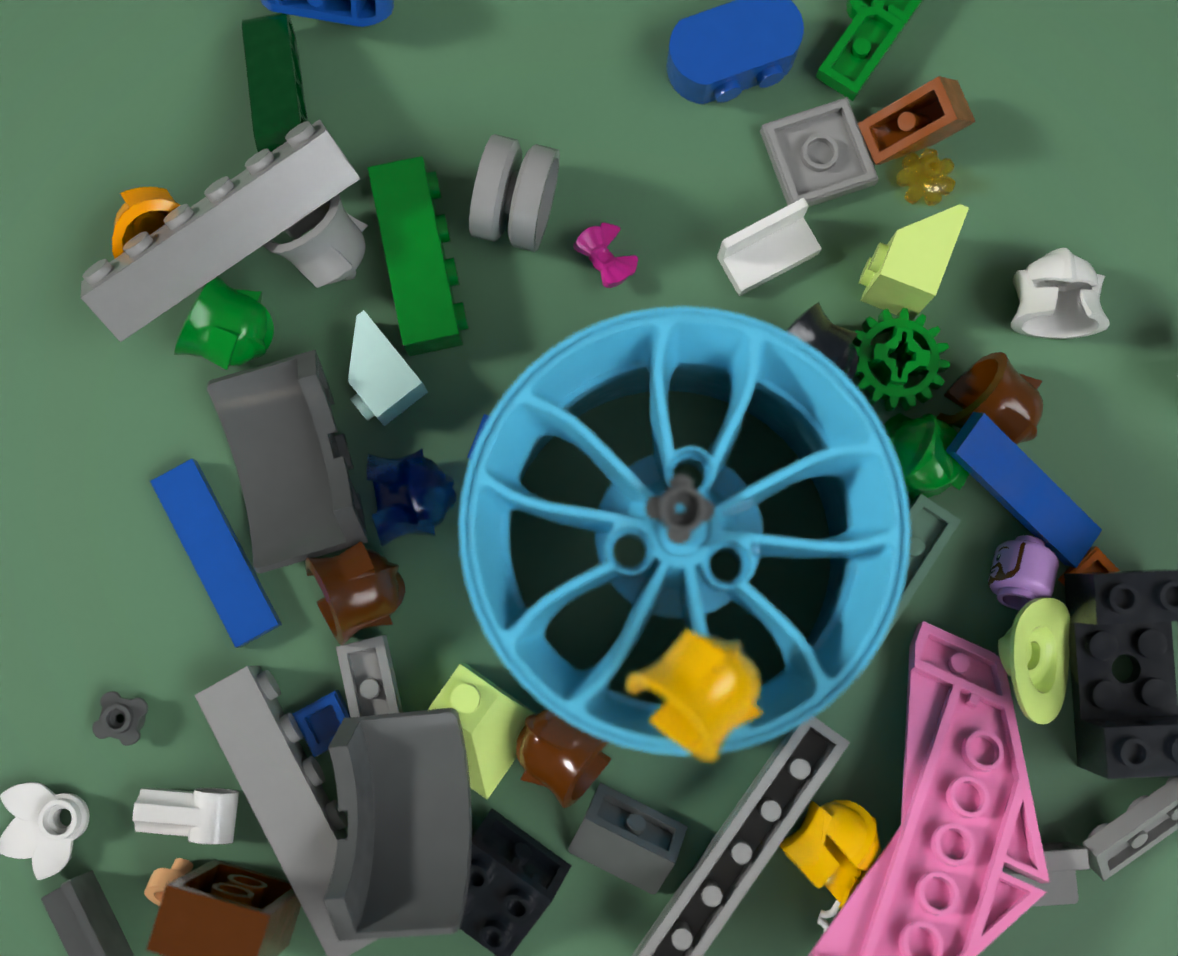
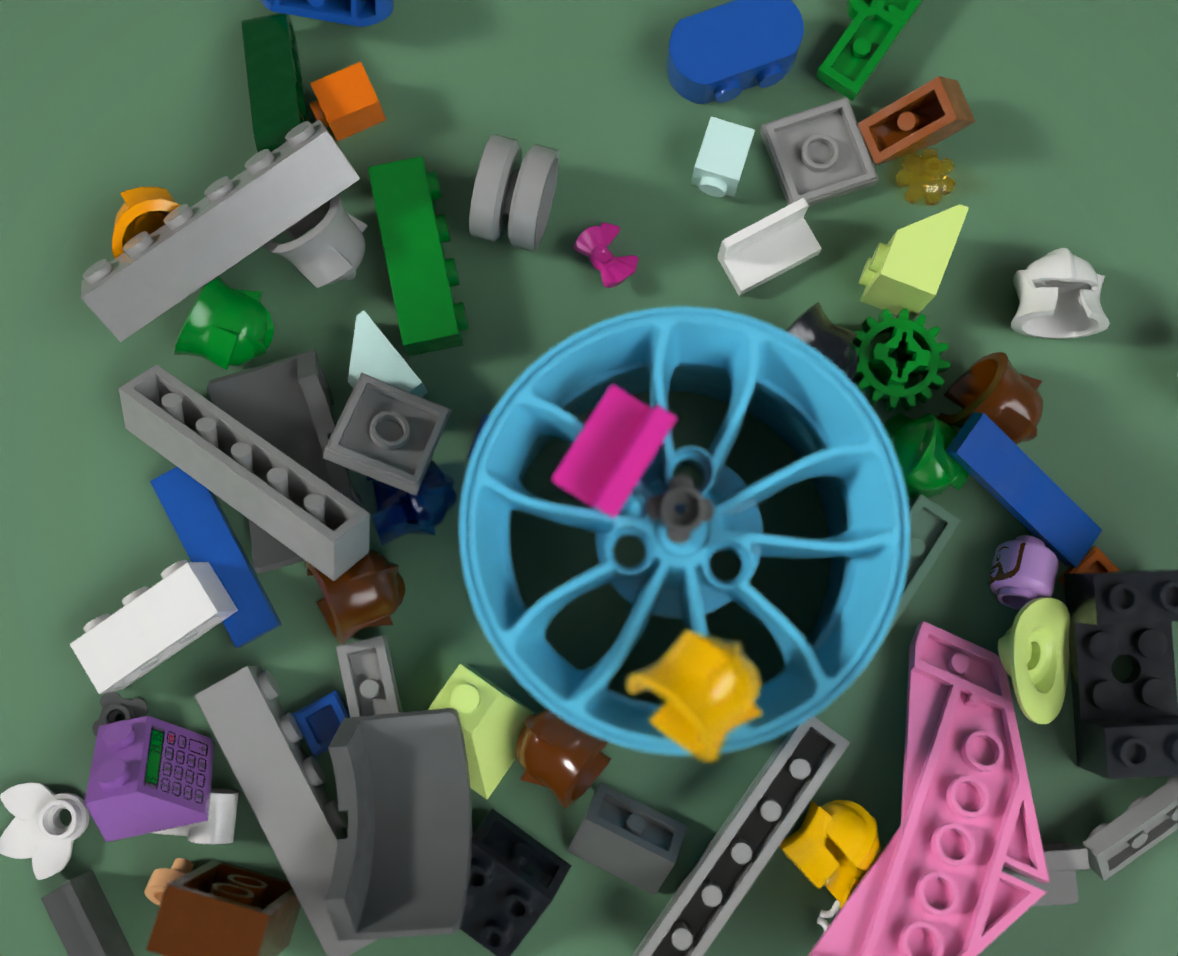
none -> white brick [70,560,238,694]
none -> medium lavender slope [84,716,215,842]
none -> light grey brick [119,365,370,581]
none -> orange brick [309,61,386,142]
none -> light grey tile [323,372,452,495]
none -> dark pink panel [552,385,677,519]
none -> light aqua brick [691,116,755,197]

